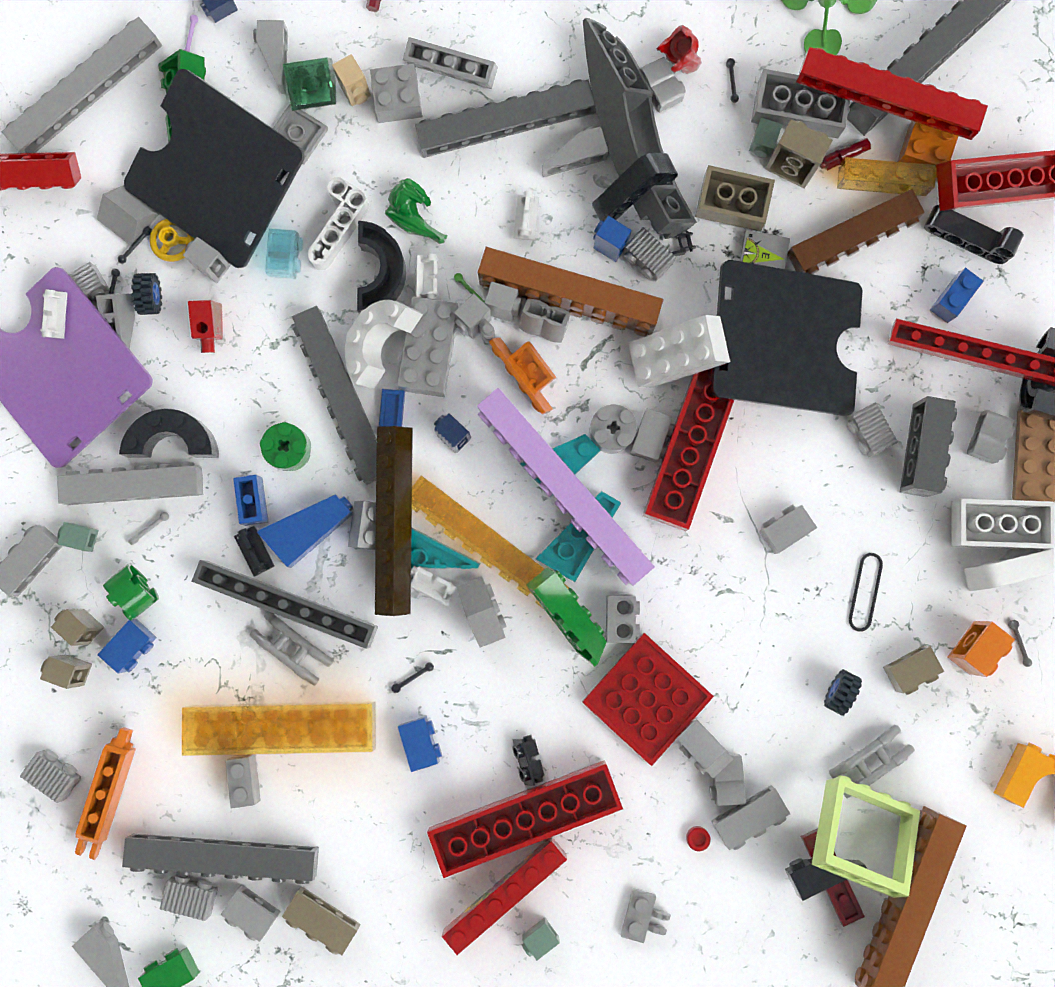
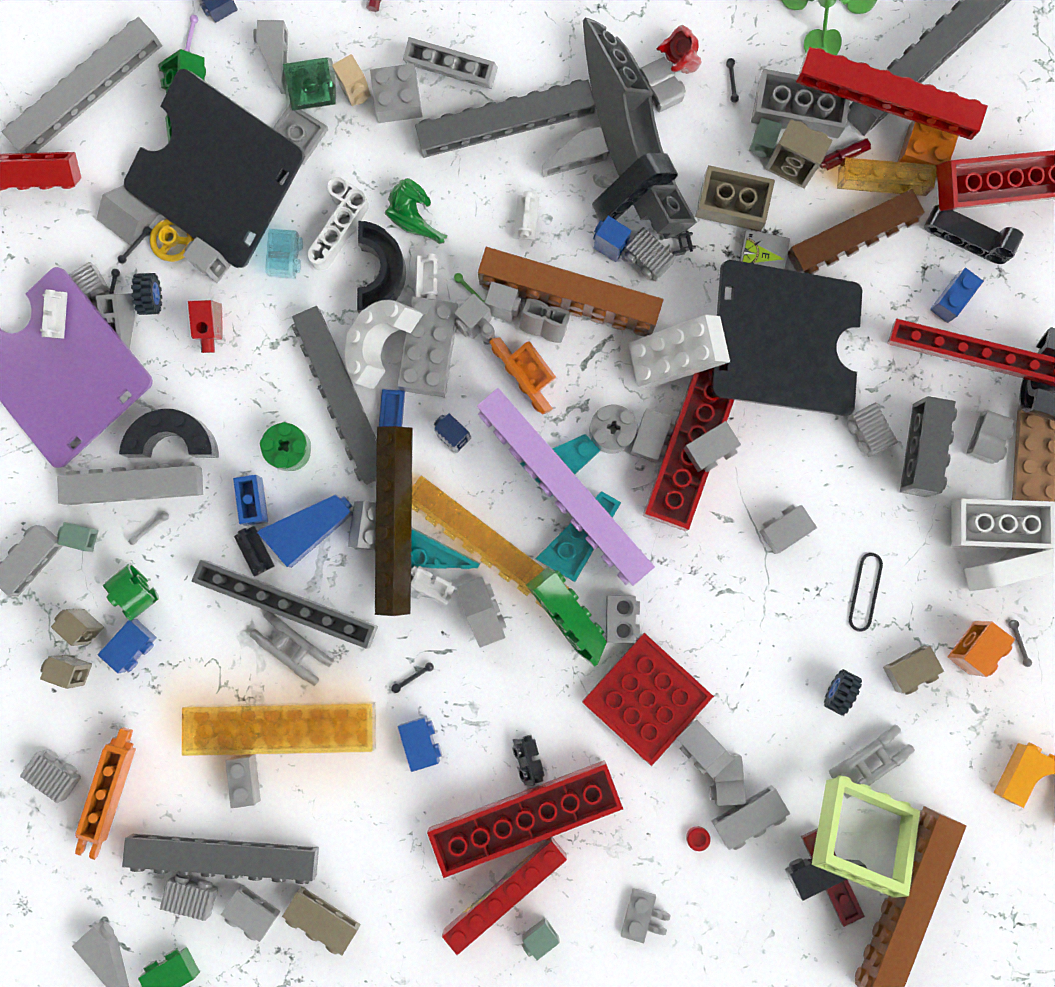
none -> light grey brick [683,421,741,472]

